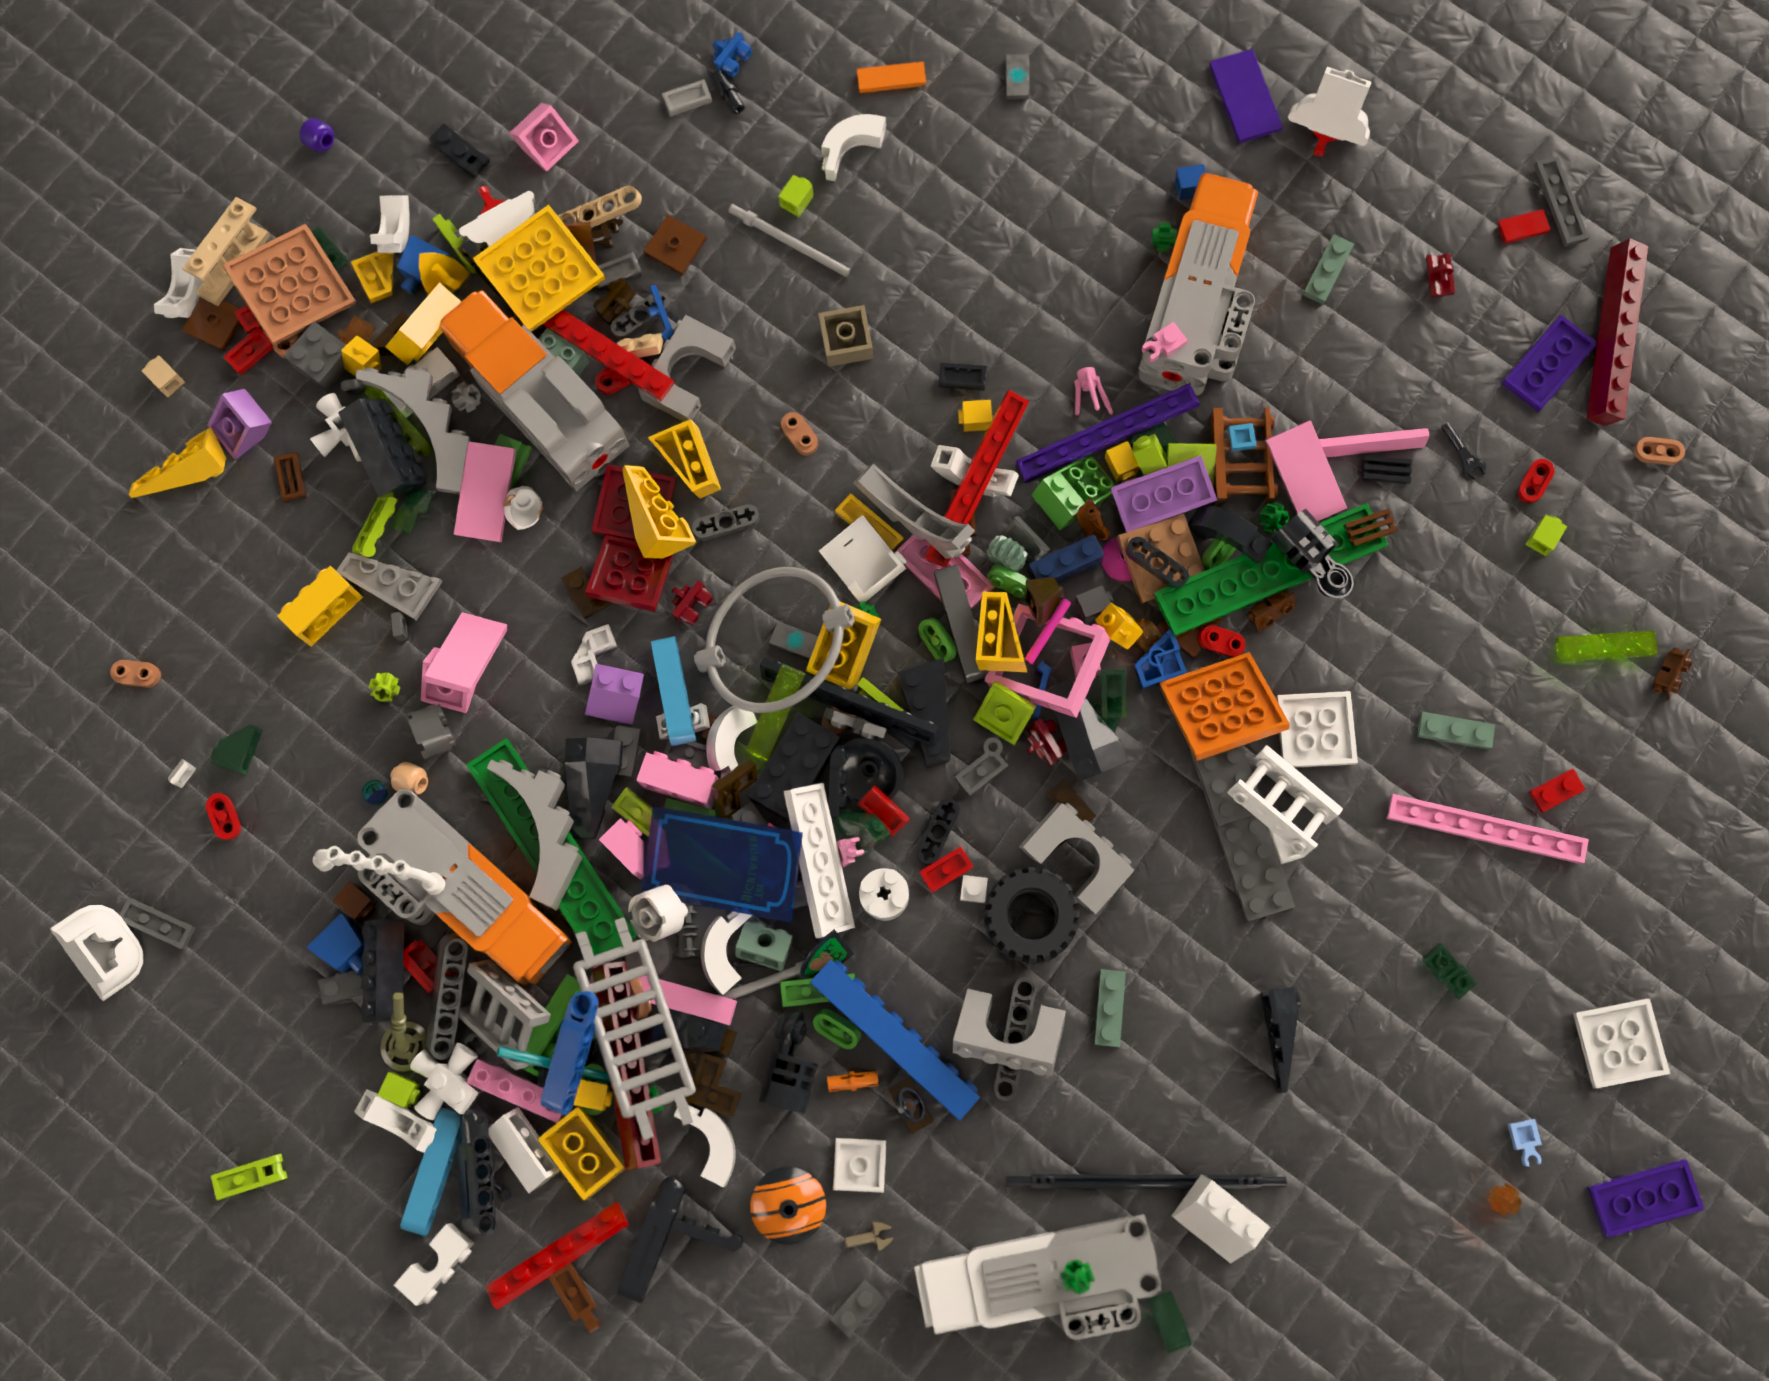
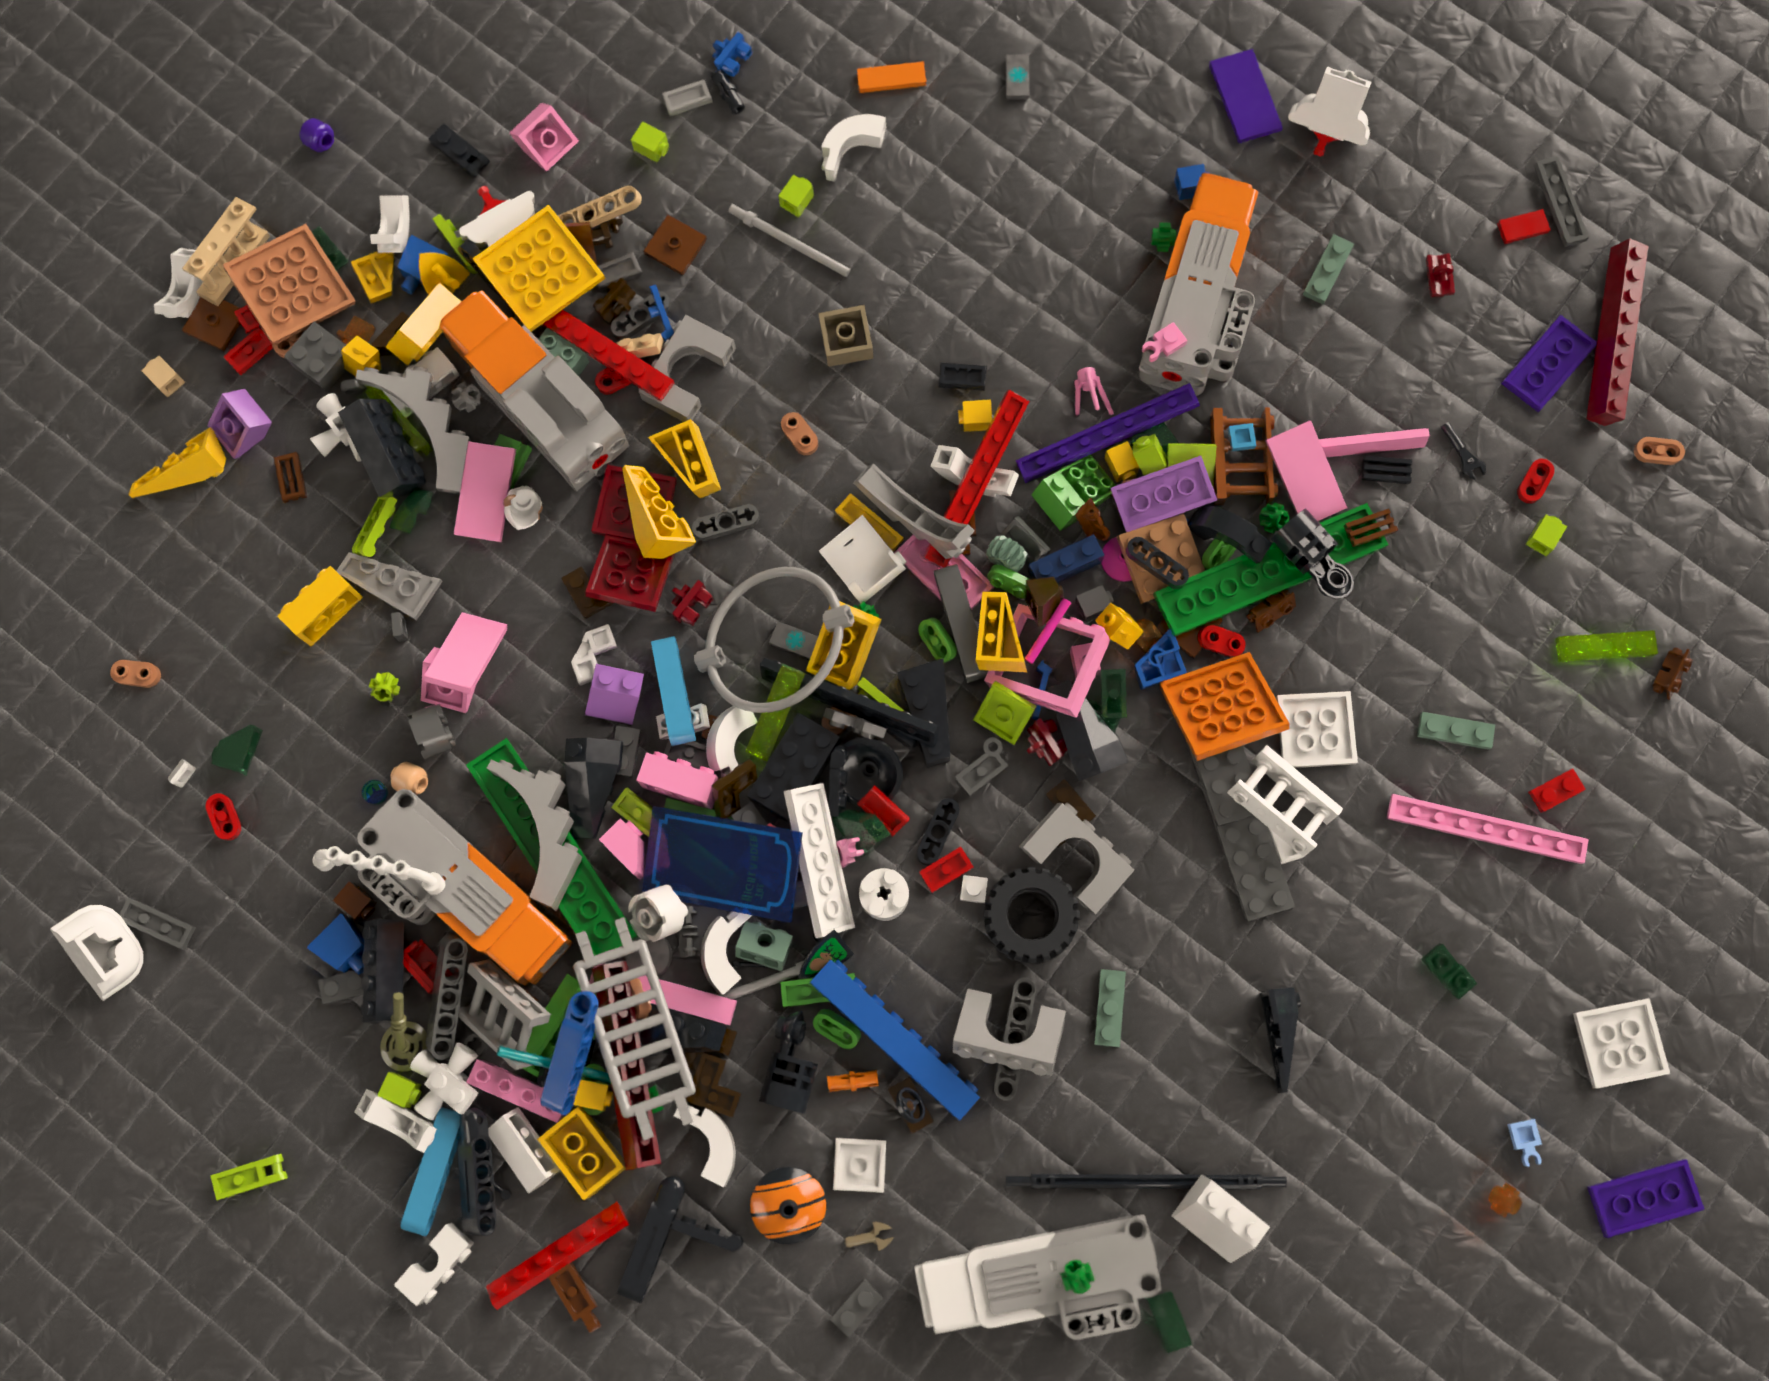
none -> lime brick [631,121,669,162]

